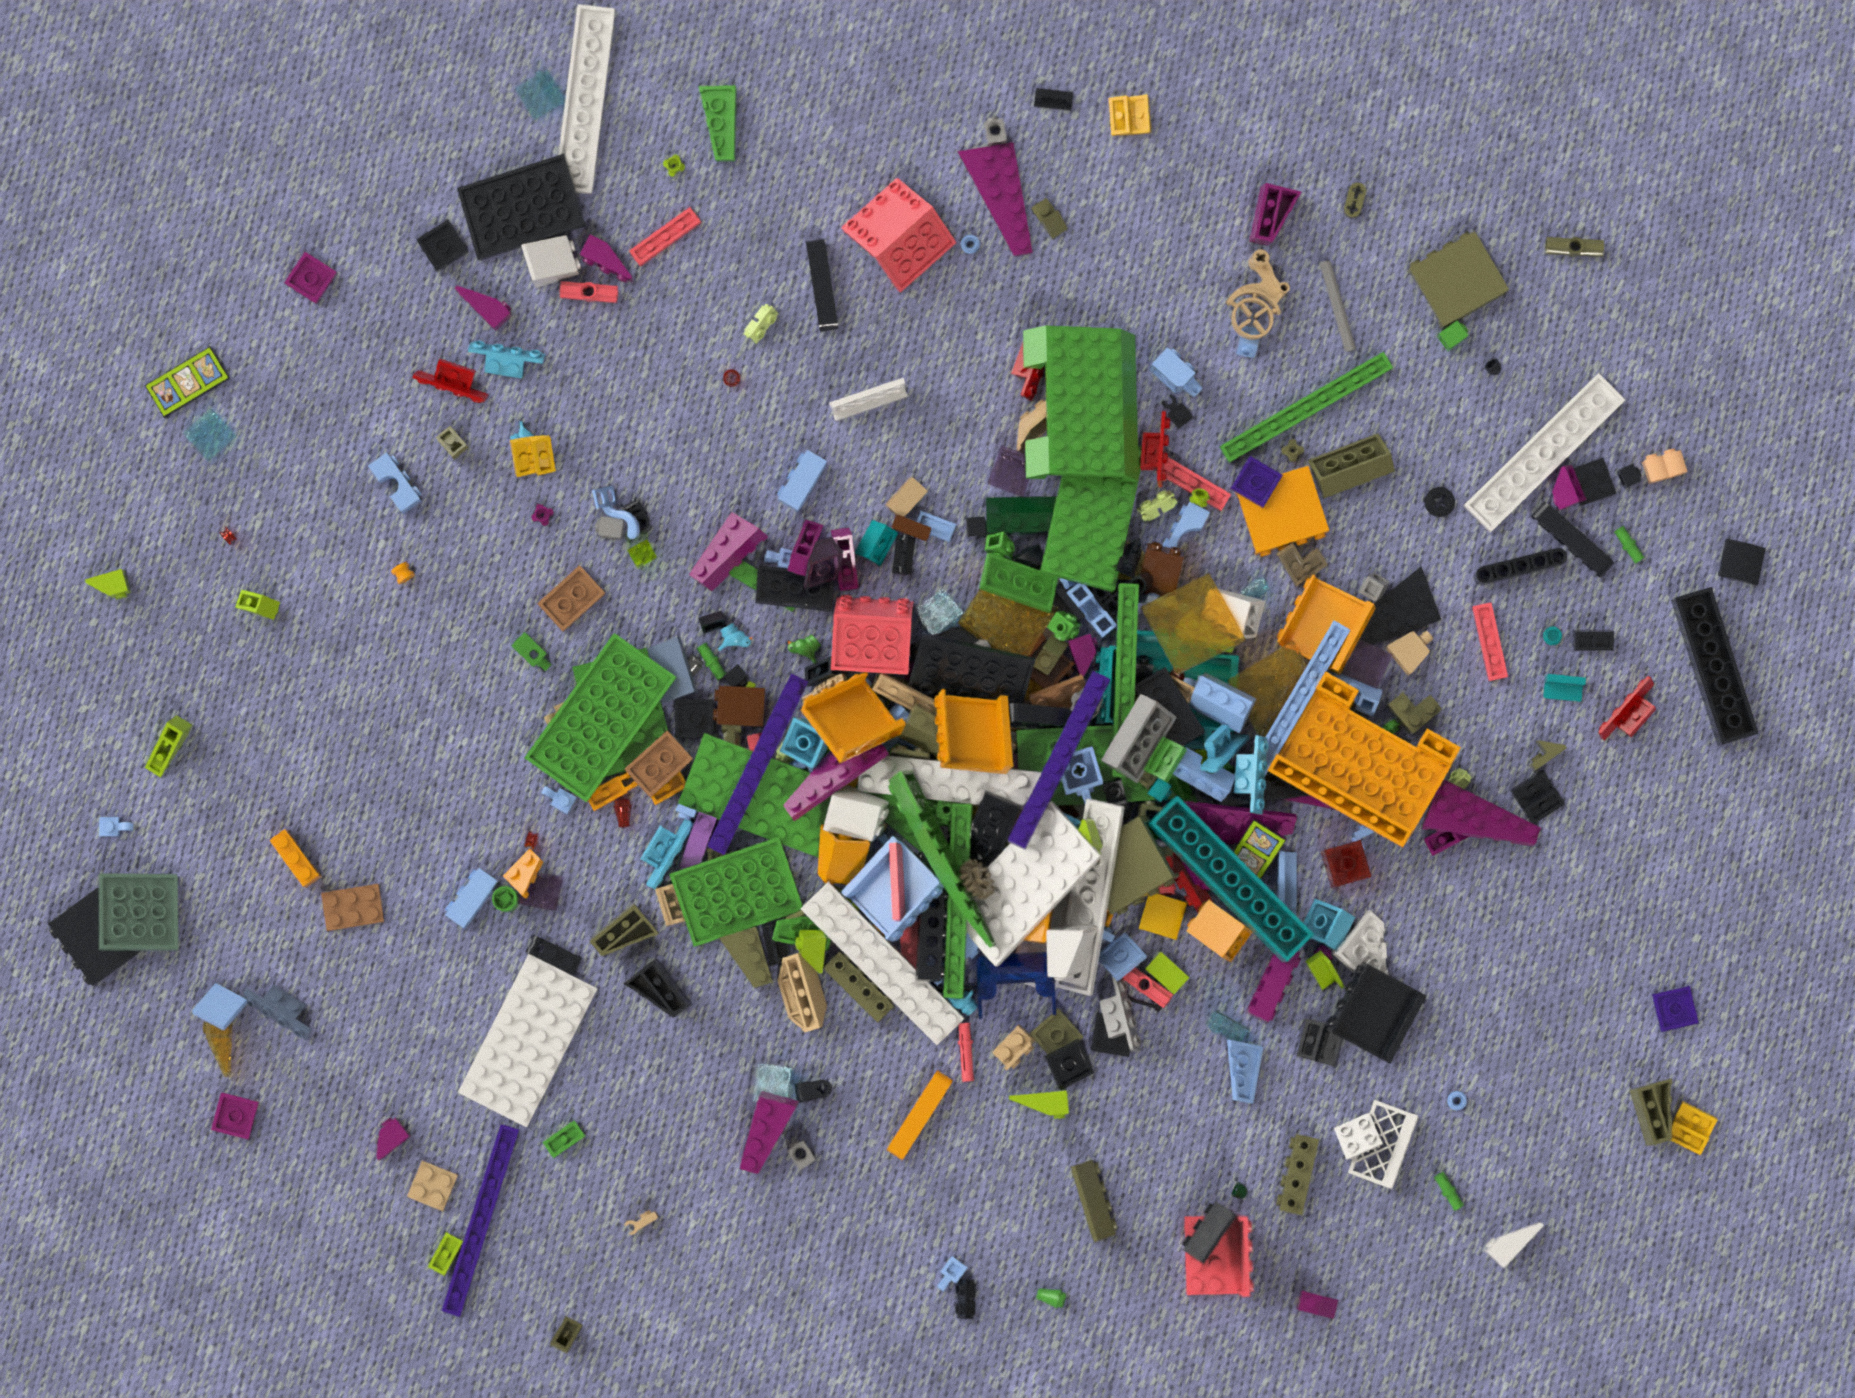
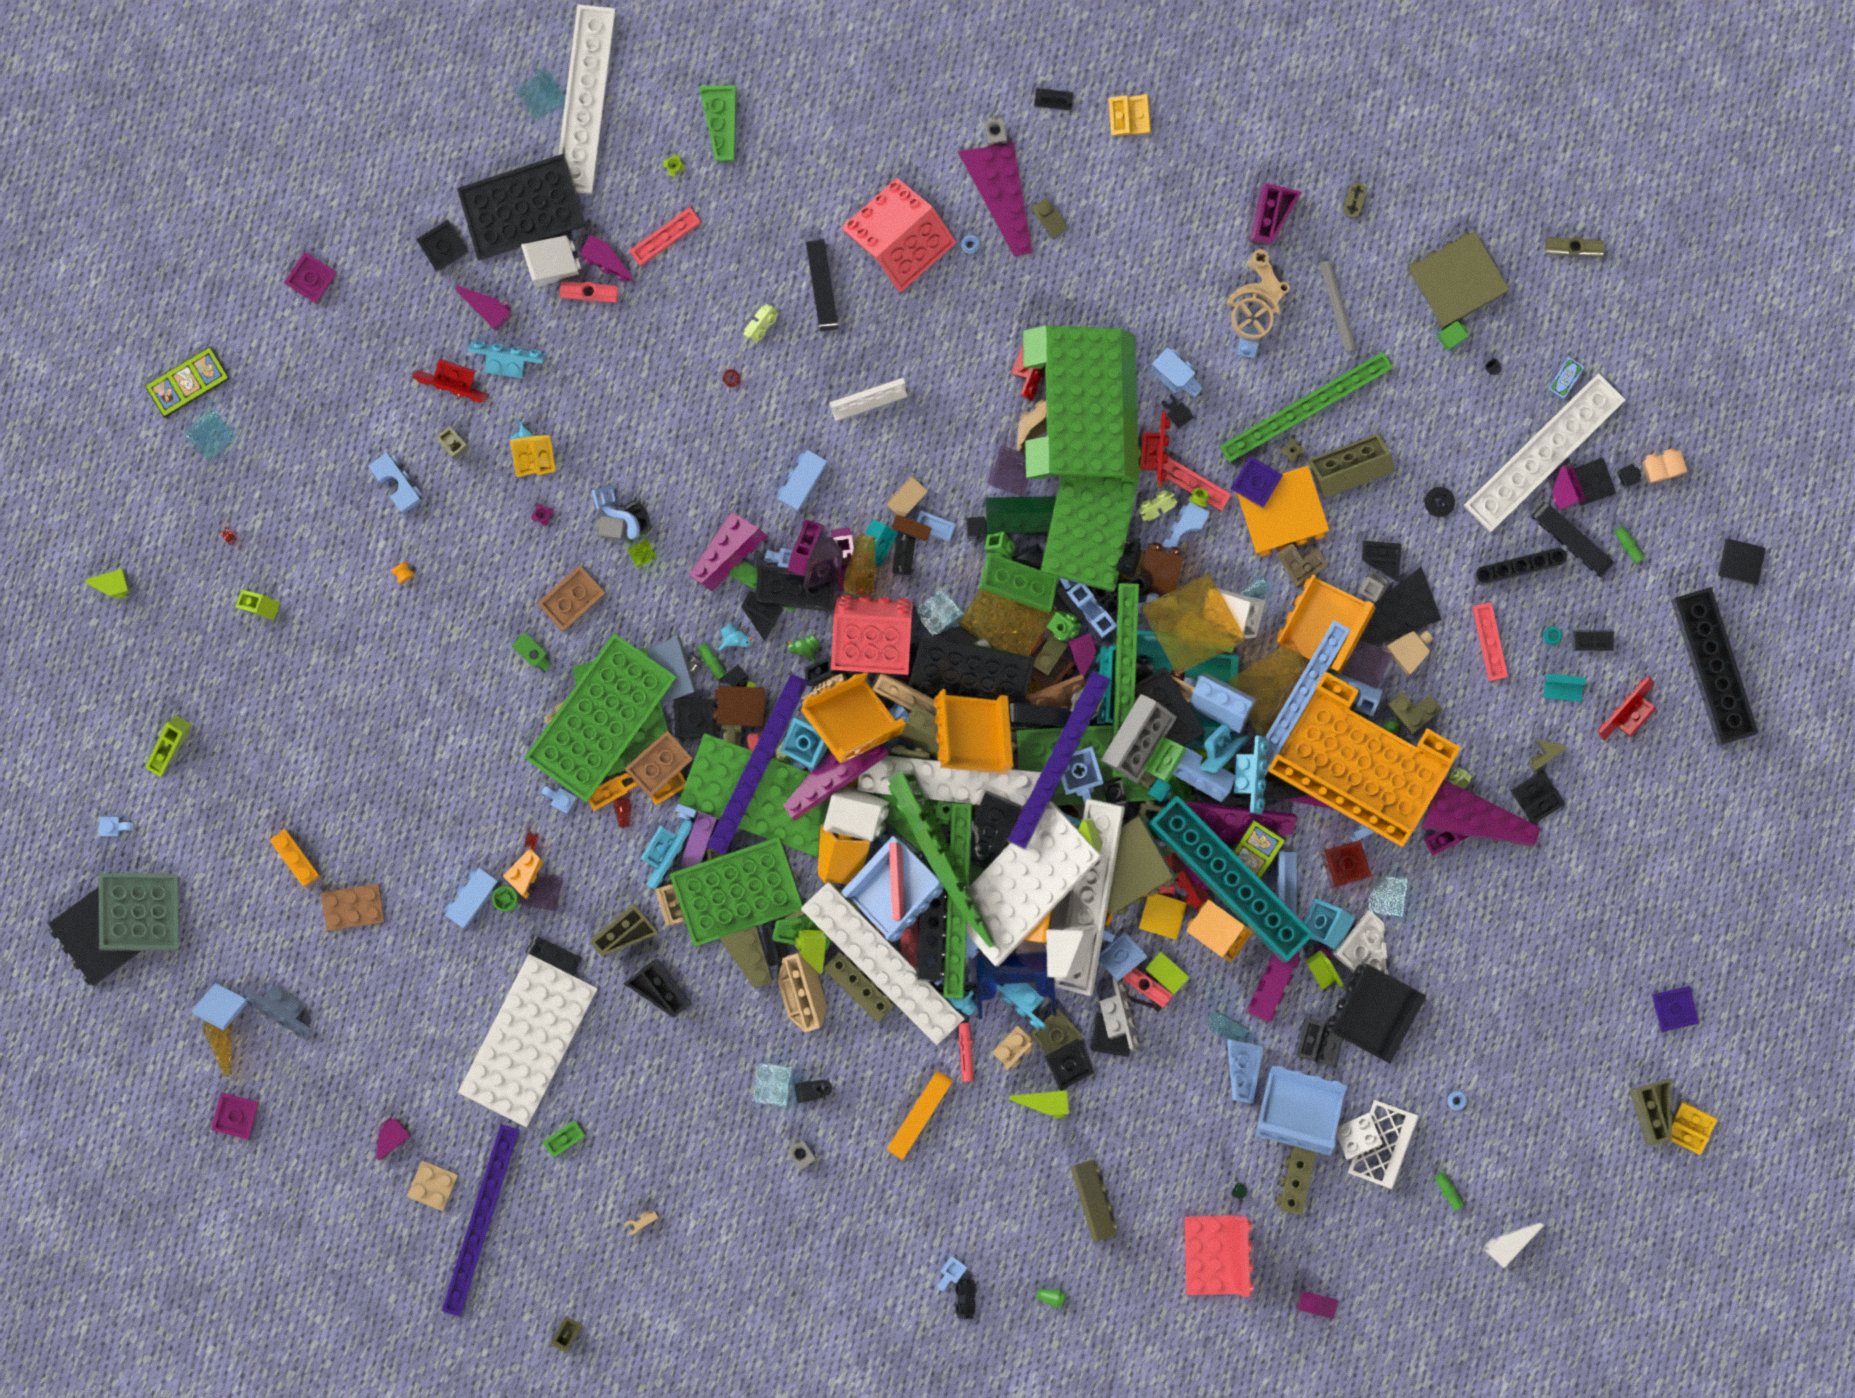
lime plate [427,1232,463,1276] -> none
black piece [698,611,726,634] -> none
magenta wedge [739,1091,799,1174] -> none
dark tan gear [959,859,995,900] -> none
black slope [1182,1201,1237,1264] -> none
none -> black wing [741,590,784,641]
none -> clear yellow slope [844,533,875,596]
none -> medium azure bracket [986,973,1046,1031]
none -> light blue panel [1255,1066,1347,1156]
none -> black wing [1361,541,1402,581]
none -> clear light blue hinge [1367,875,1409,917]
none -> light blue tile [1548,357,1584,400]

